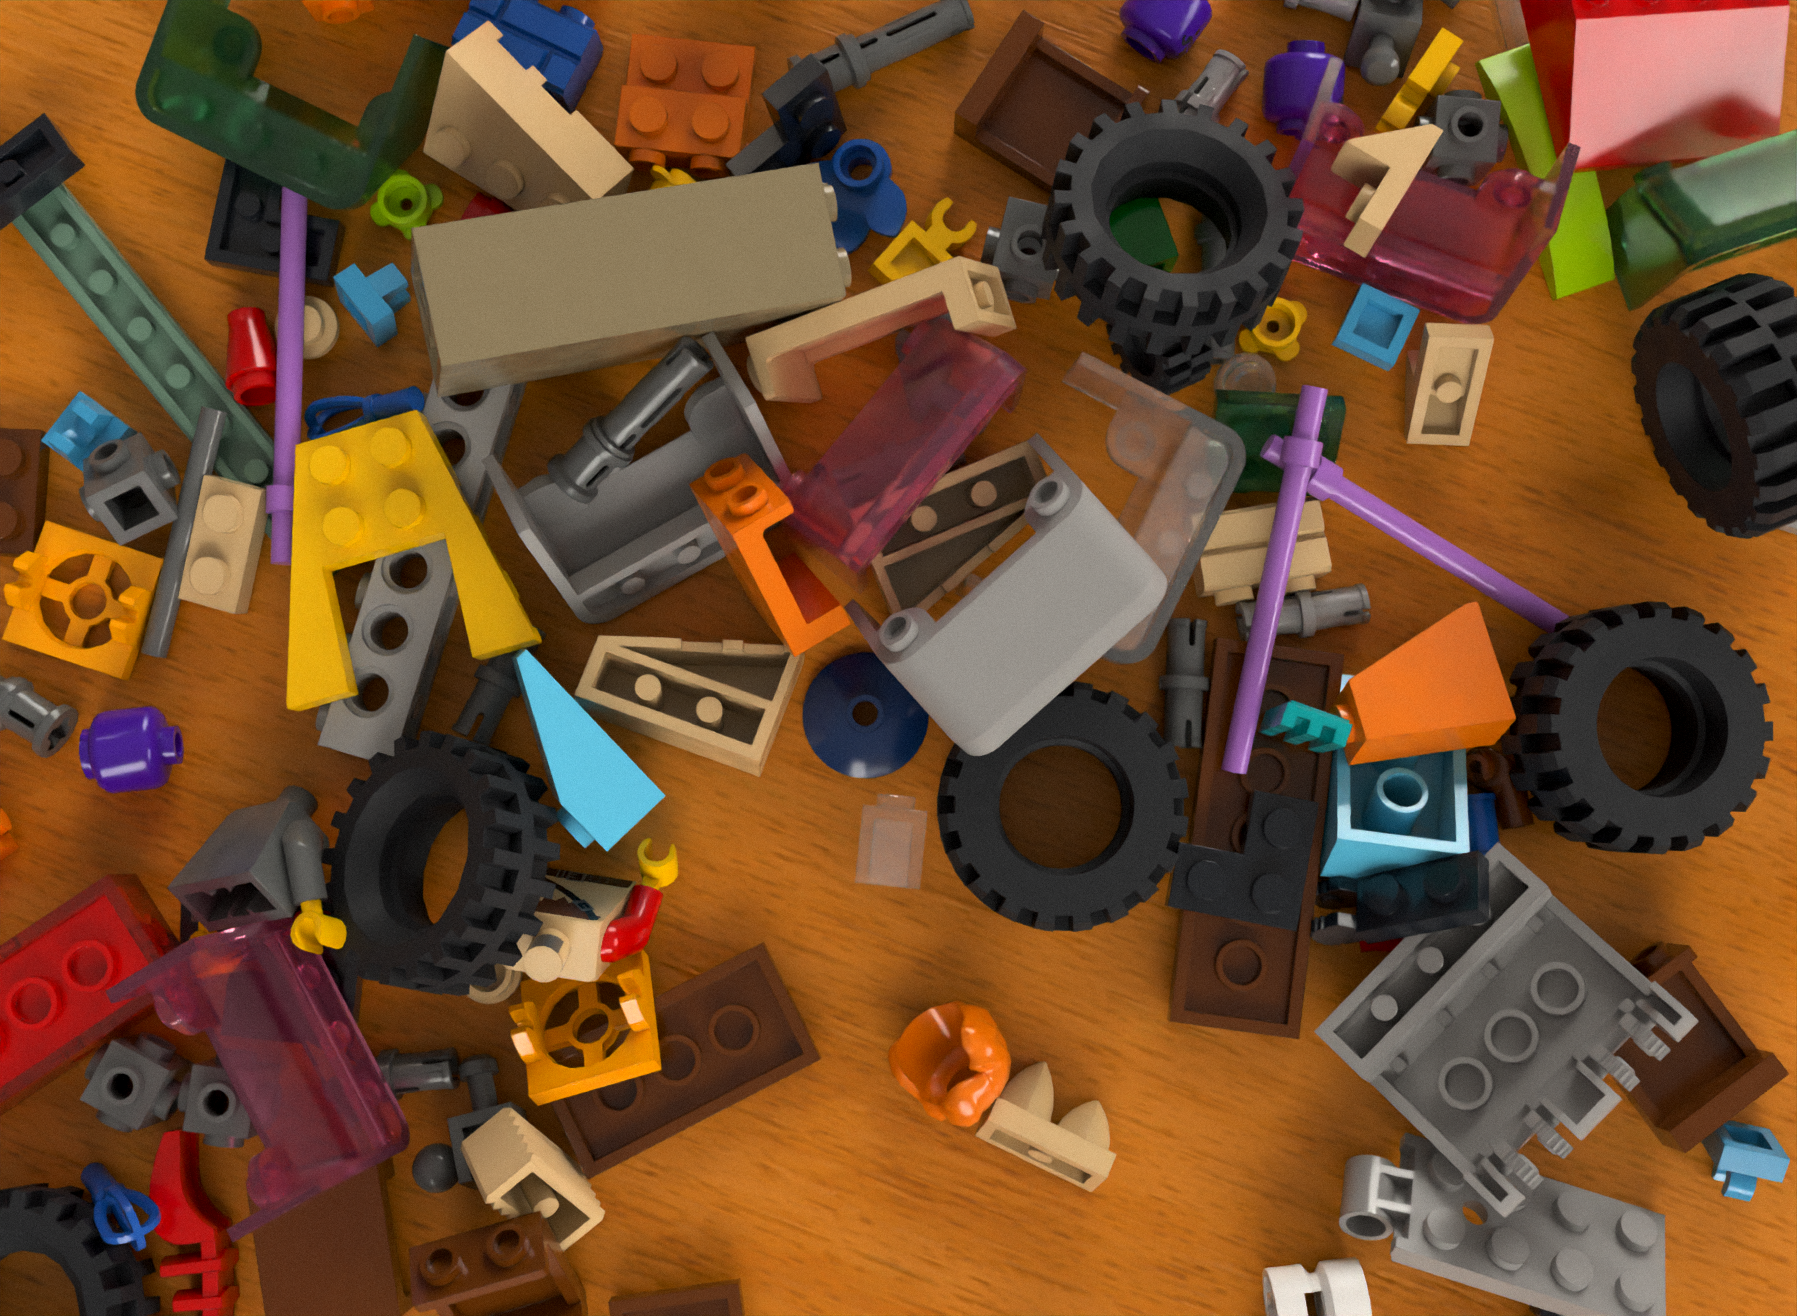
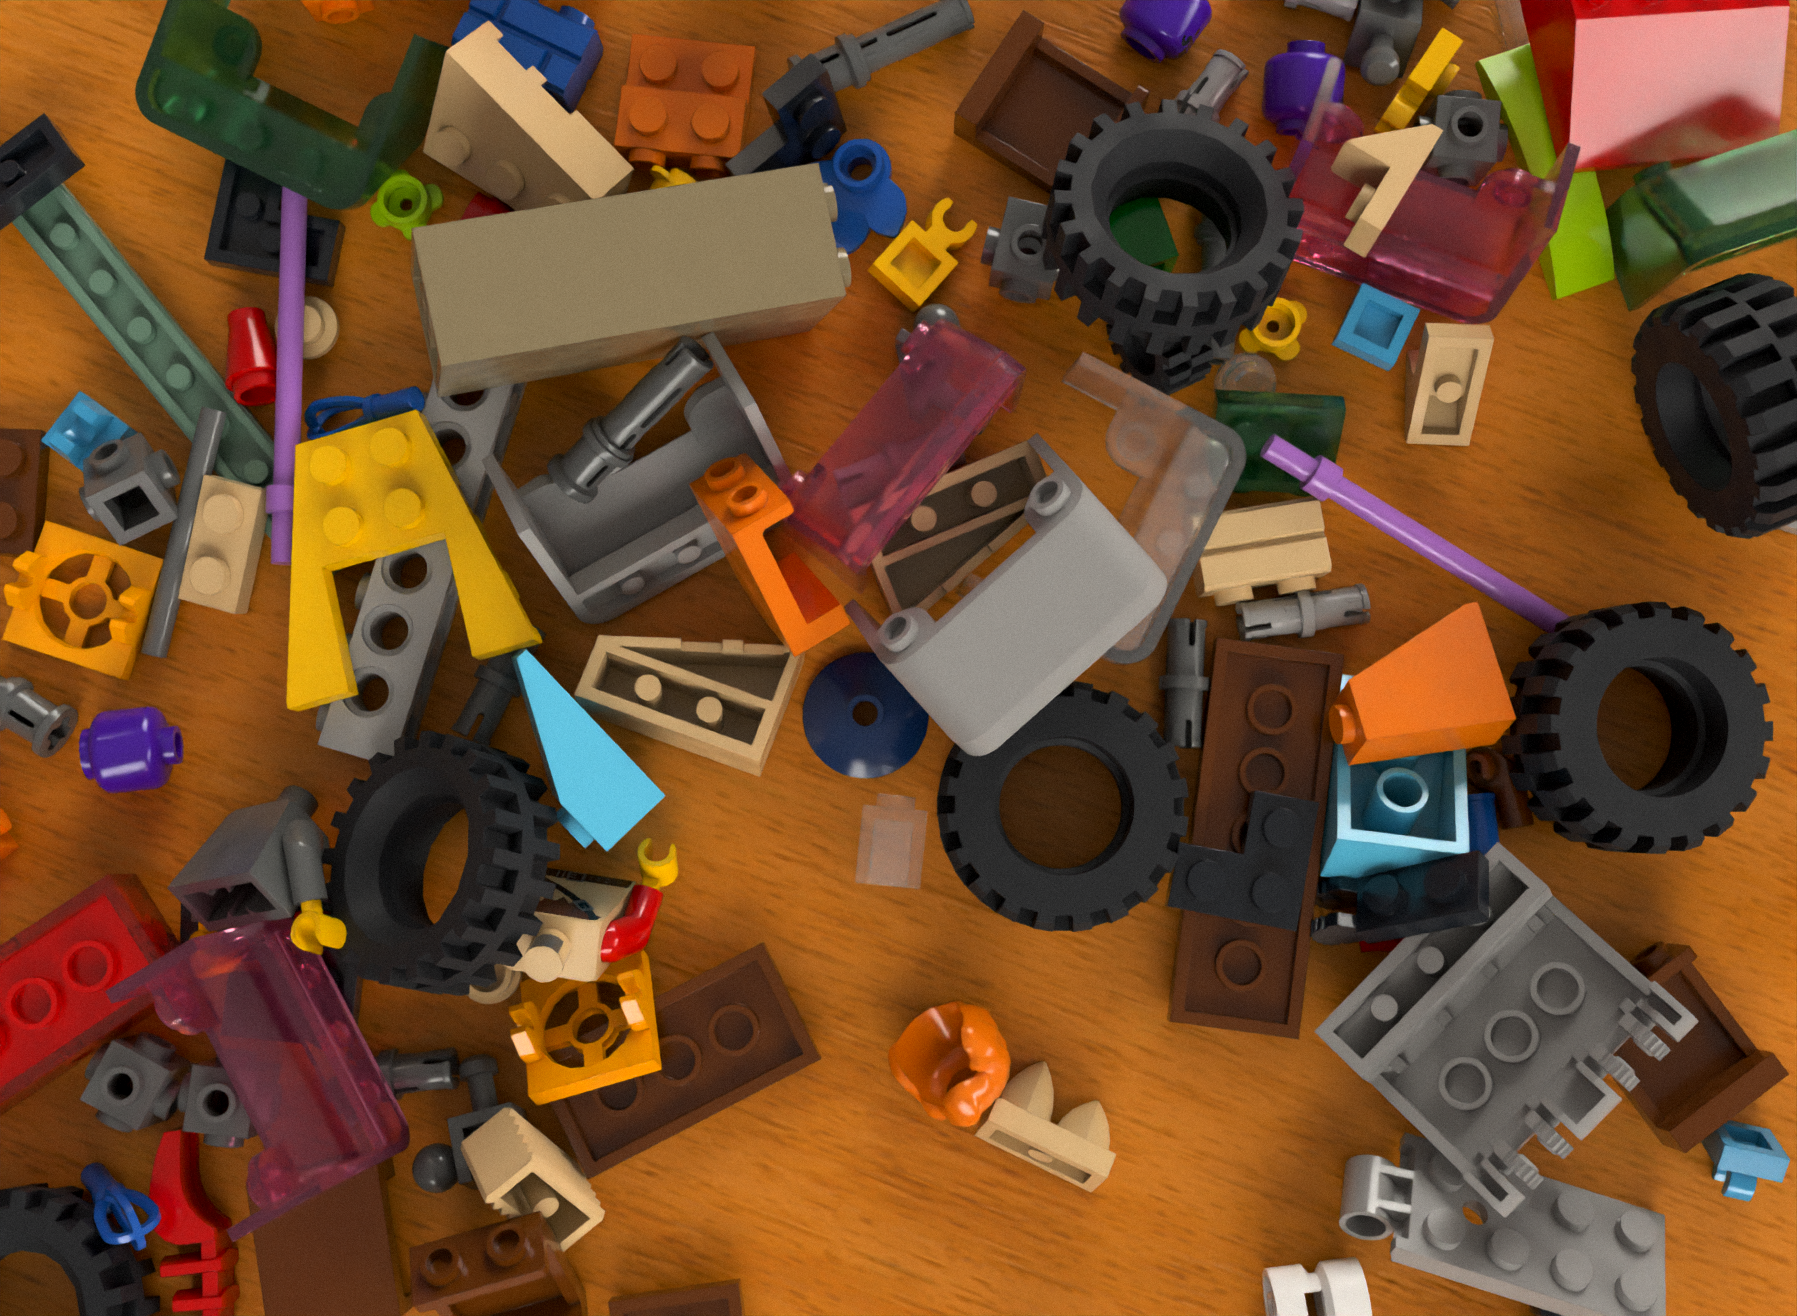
dark azure tile [333,262,411,348] -> none
tan panel [745,256,1017,403] -> none
medium lavender bar [1221,385,1328,774] -> none
teal tile [1259,700,1353,754] -> none

